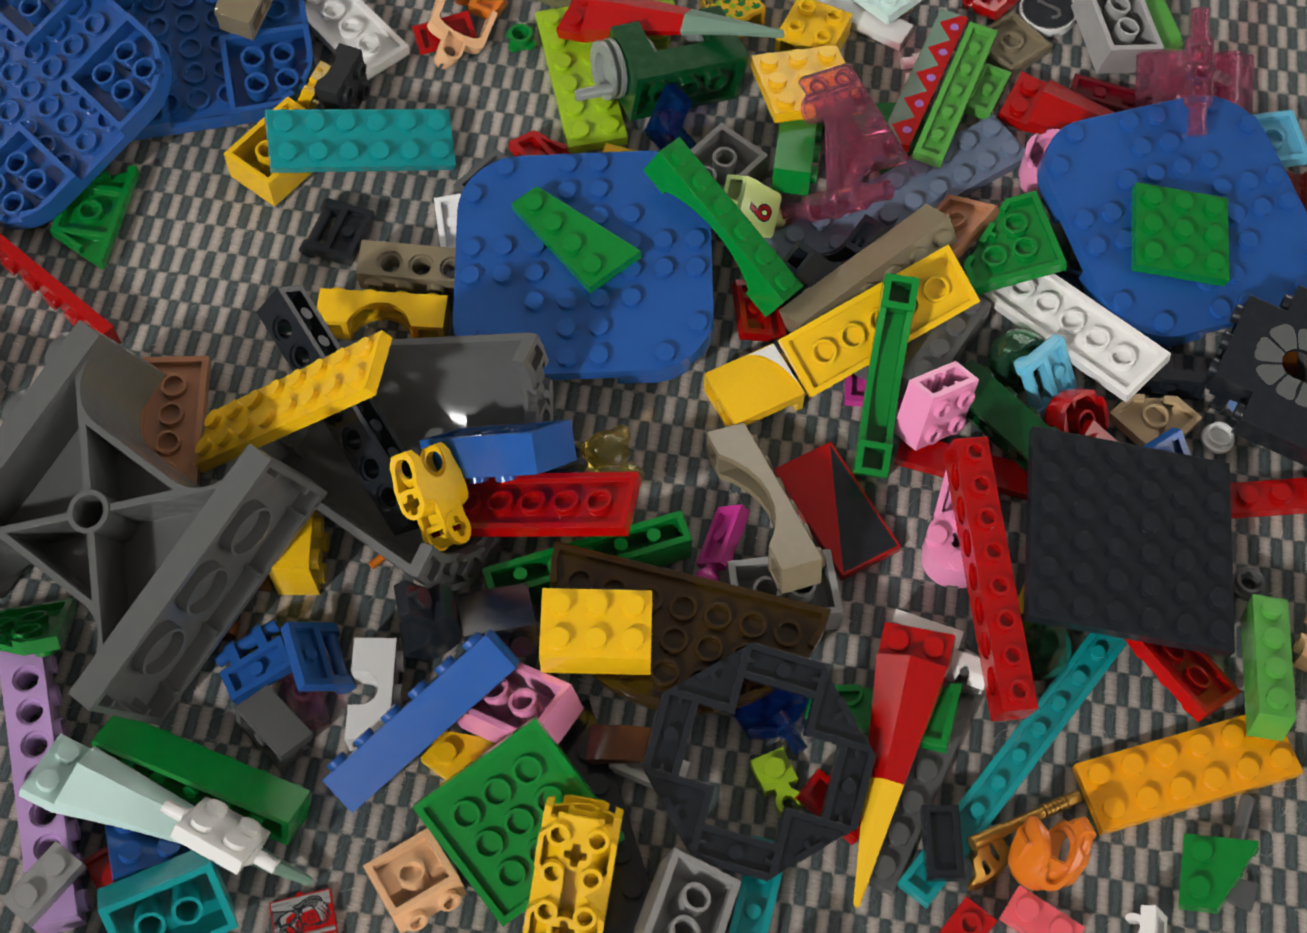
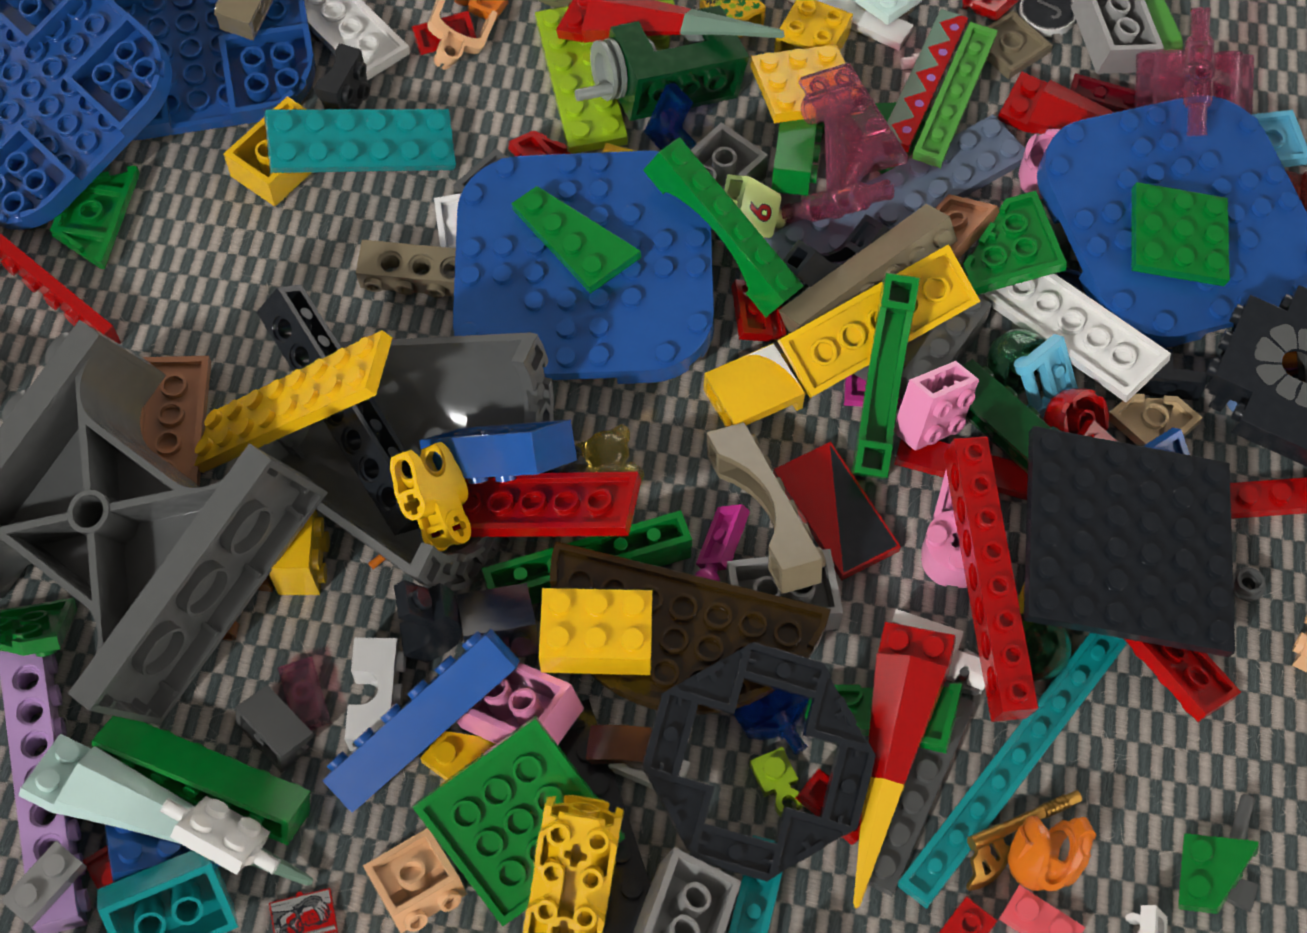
blue plate [214,619,292,705] -> none
blue plate [281,622,356,694] -> none
yellow wing [297,60,331,110] -> none
black plate [299,198,375,266] -> none
yellow arch [317,287,450,340] -> none
green plate [506,24,536,53] -> none
black tile [920,805,965,882] -> none
bright green plate [964,63,1012,120] -> none
light orange plate [1072,715,1304,836] -> none
white plate [1201,422,1235,454] -> none
bright green brick [1241,594,1296,741] -> none

